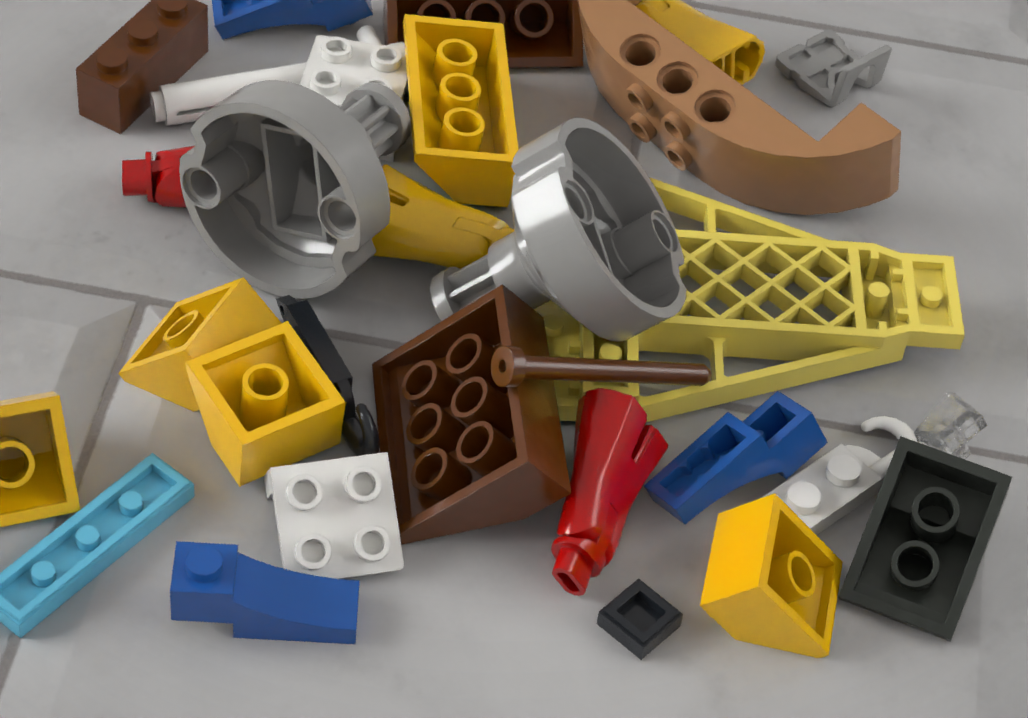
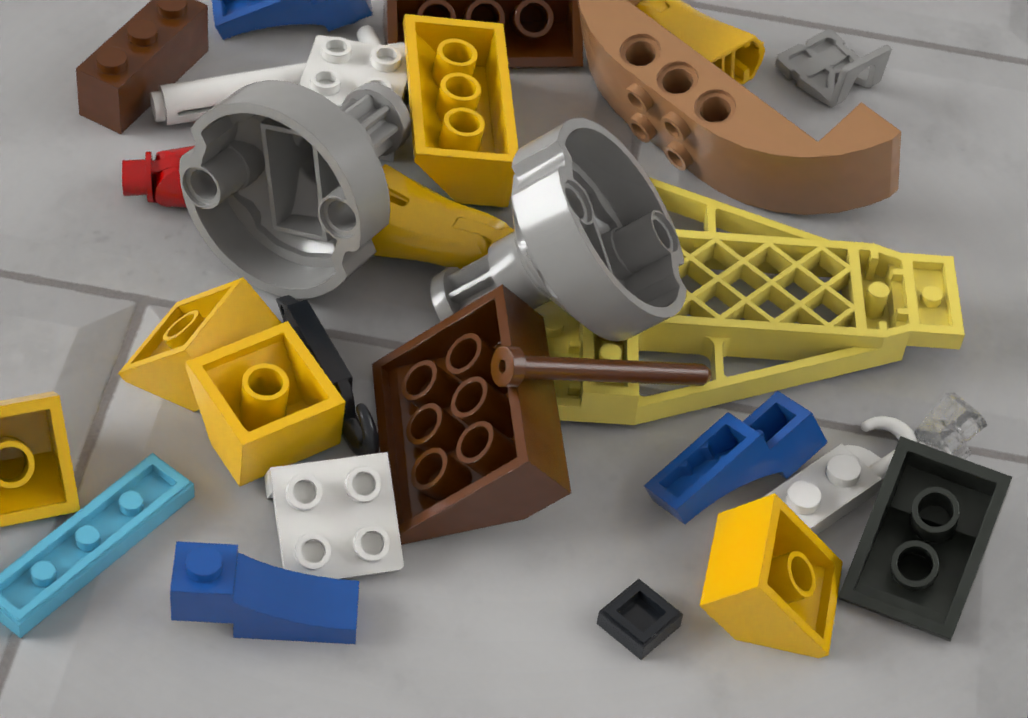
red piece [551,388,669,596] -> none

